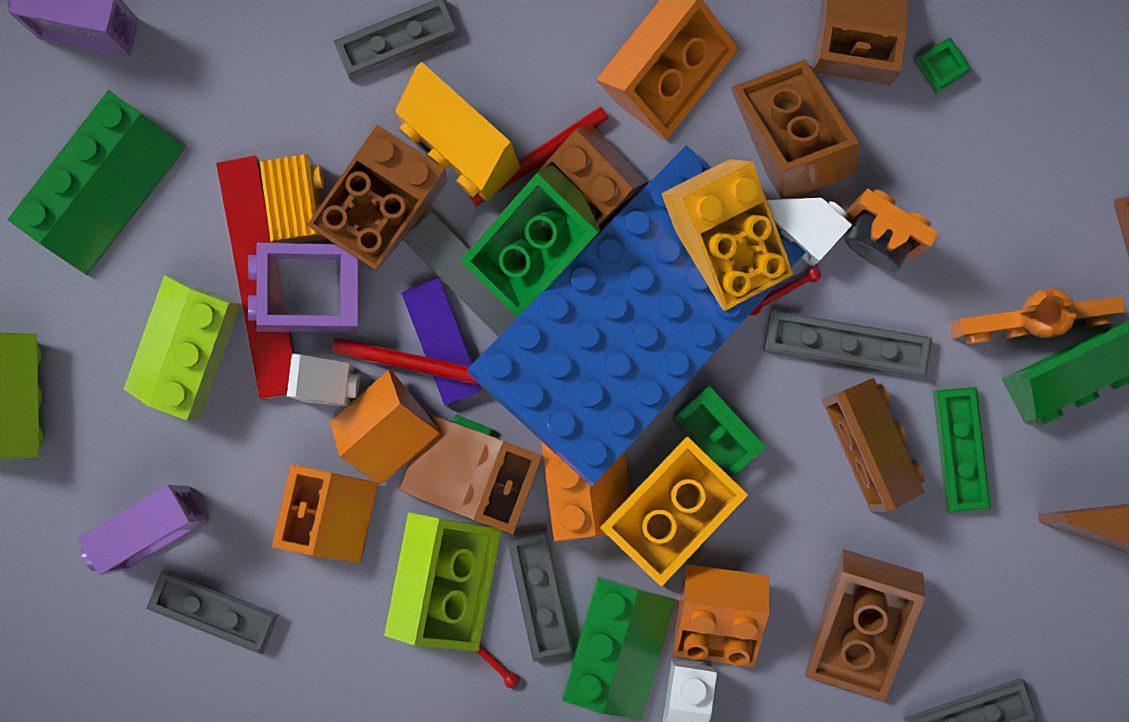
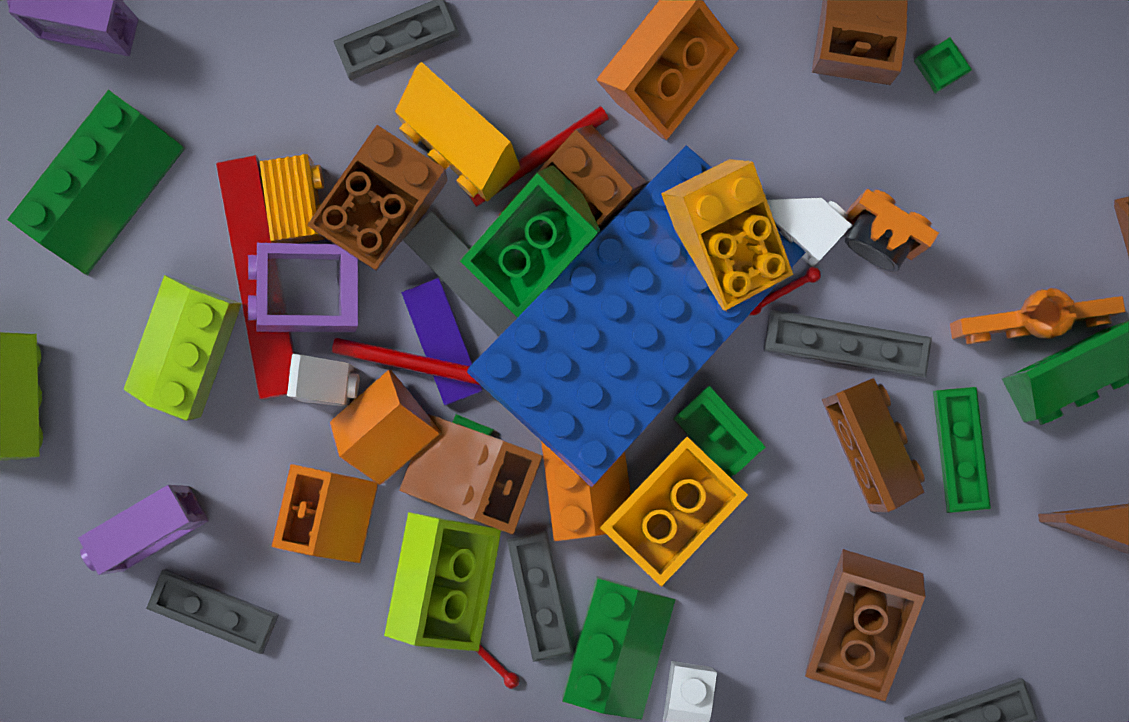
orange slope [673,564,770,668] -> none
dark orange slope [732,60,859,199] -> none

